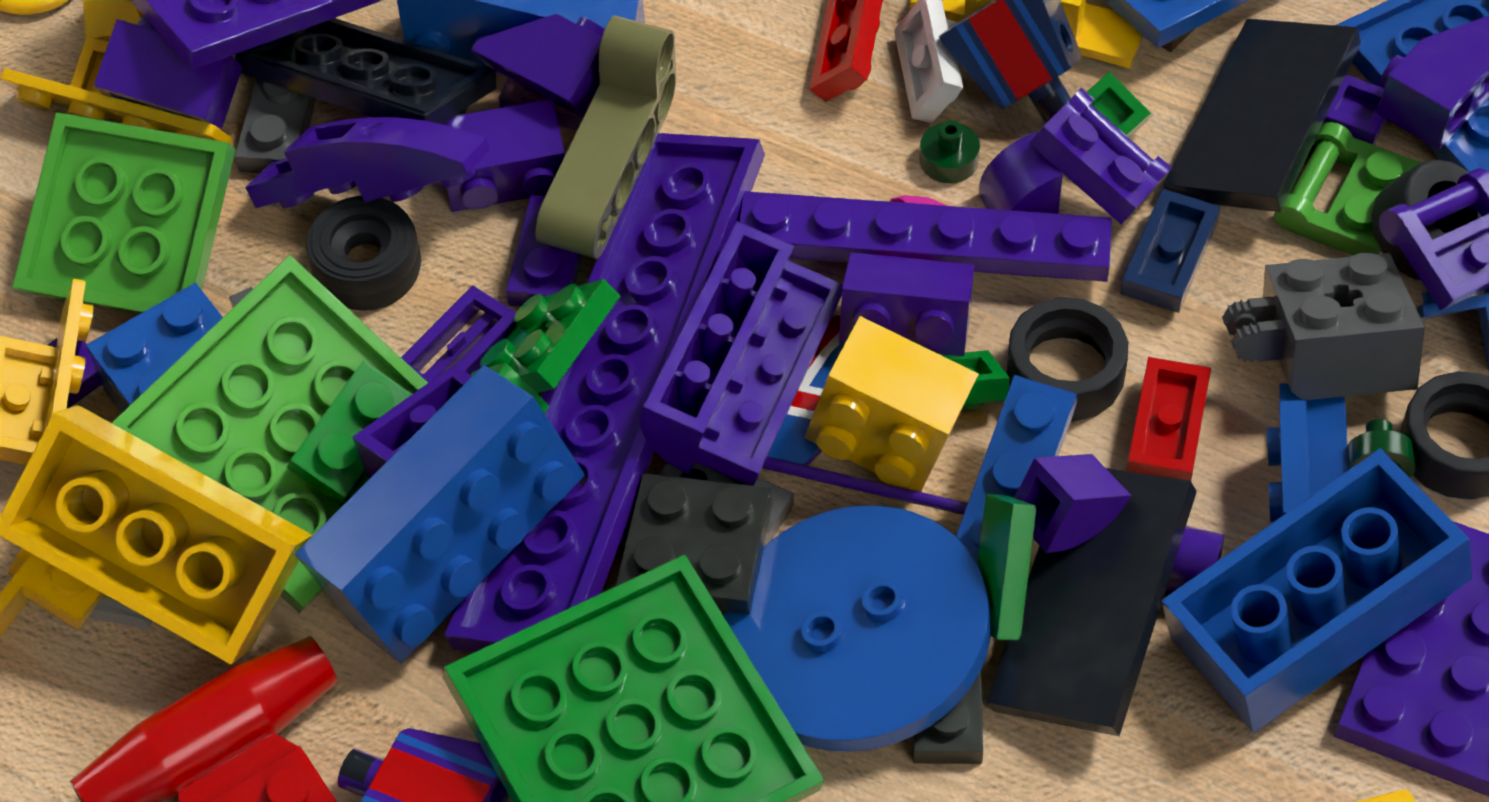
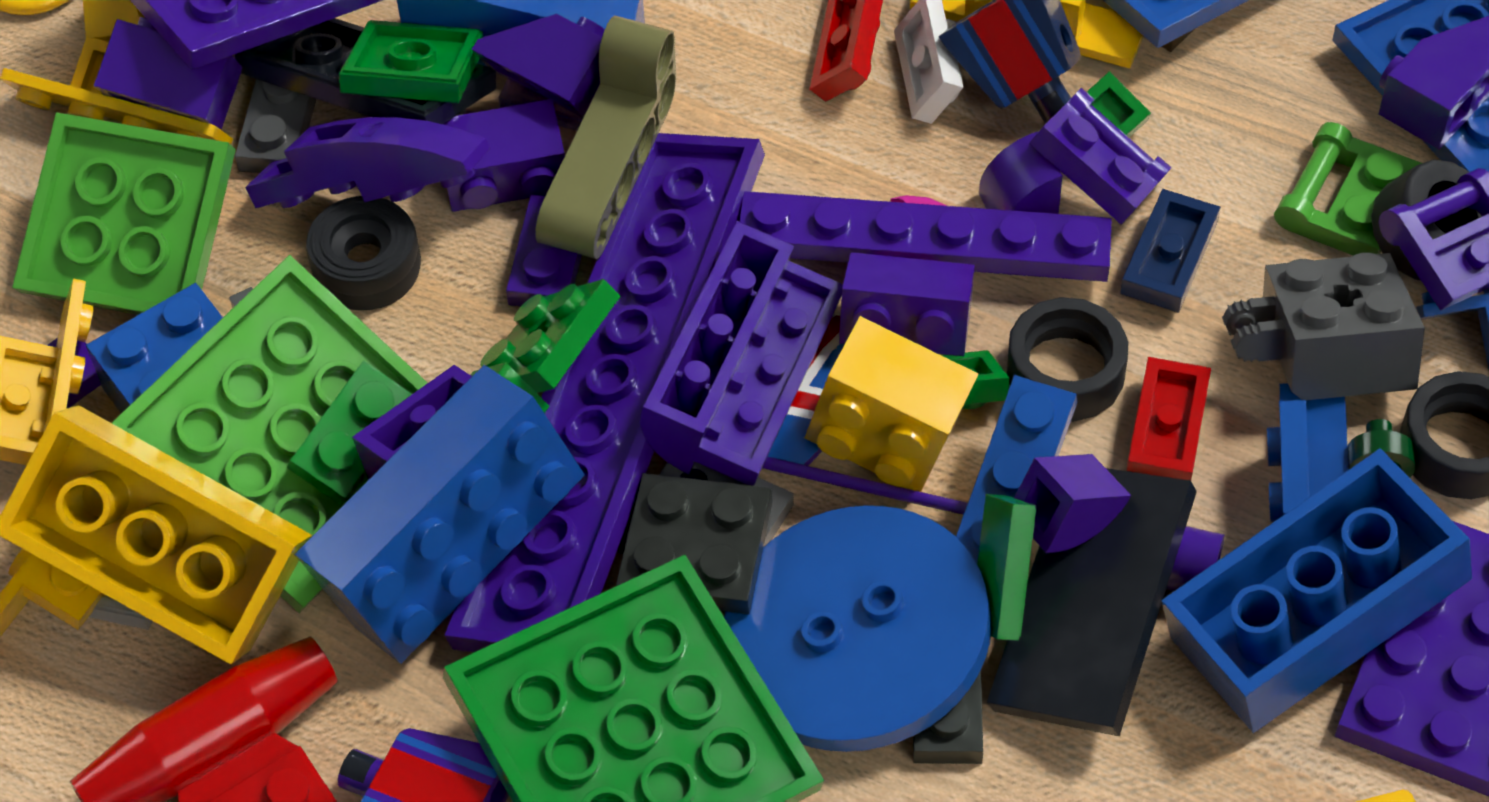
dark purple tile [401,285,517,383] -> none
dark green tile [919,120,980,183] -> none
black tile [1163,19,1361,212] -> none
dark purple plate [1323,75,1388,145] -> none
none -> green tile [339,20,483,103]

